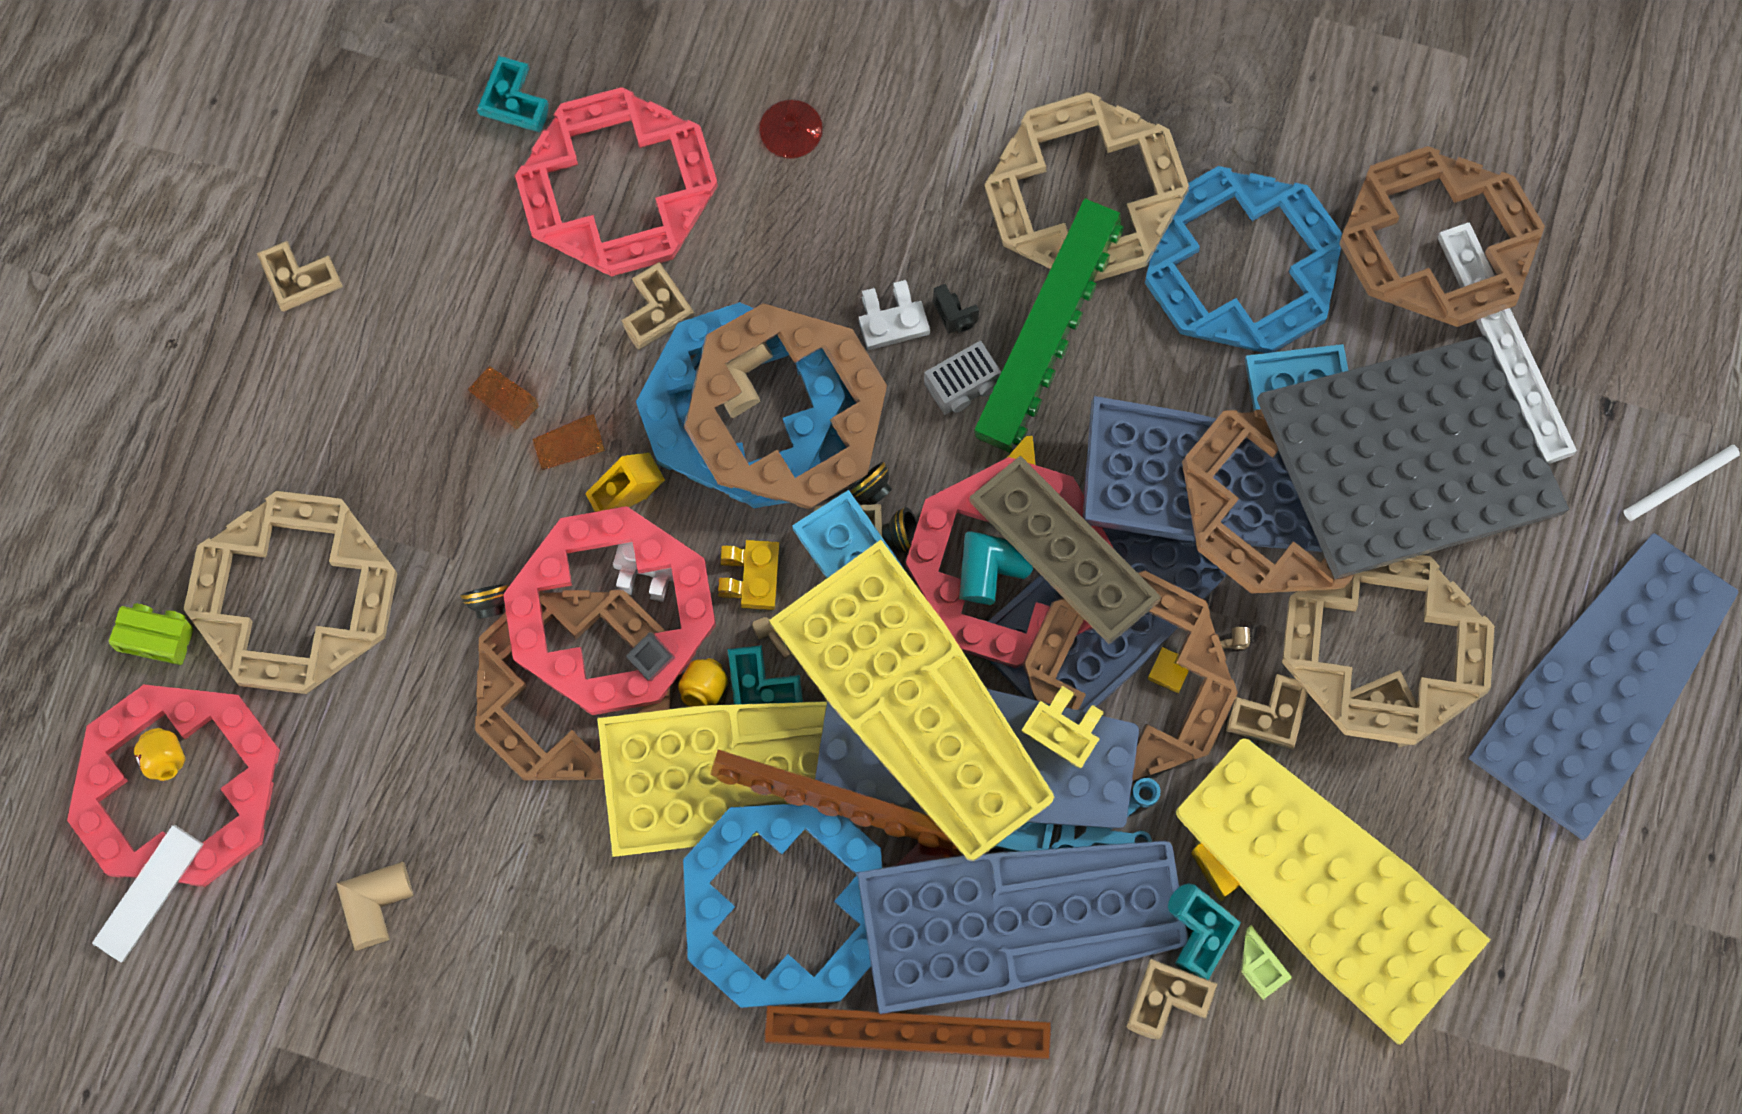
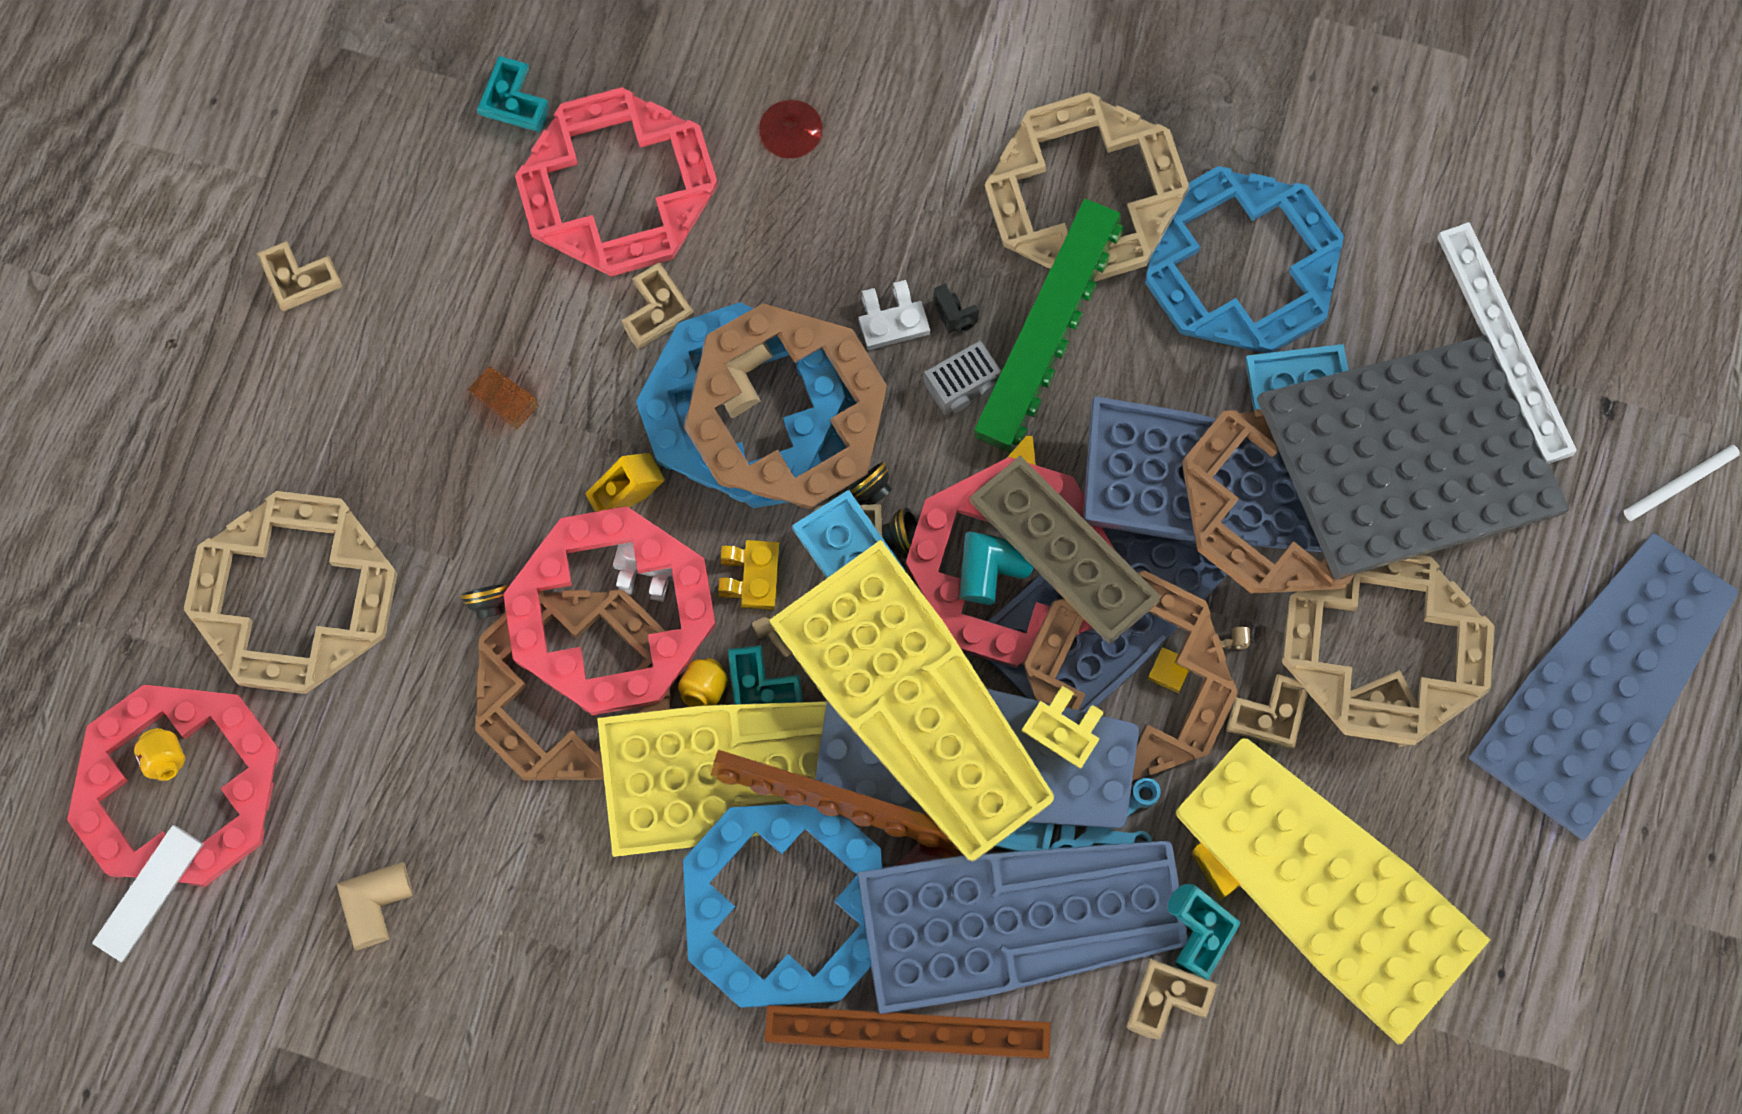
lime brick [109,603,193,665] -> none
clear orange slope [532,414,605,470] -> none
dark grey tile [626,632,675,681] -> none
yellowish green tile [1241,925,1292,1000] -> none
medium nougat plate [1339,146,1545,327] -> none

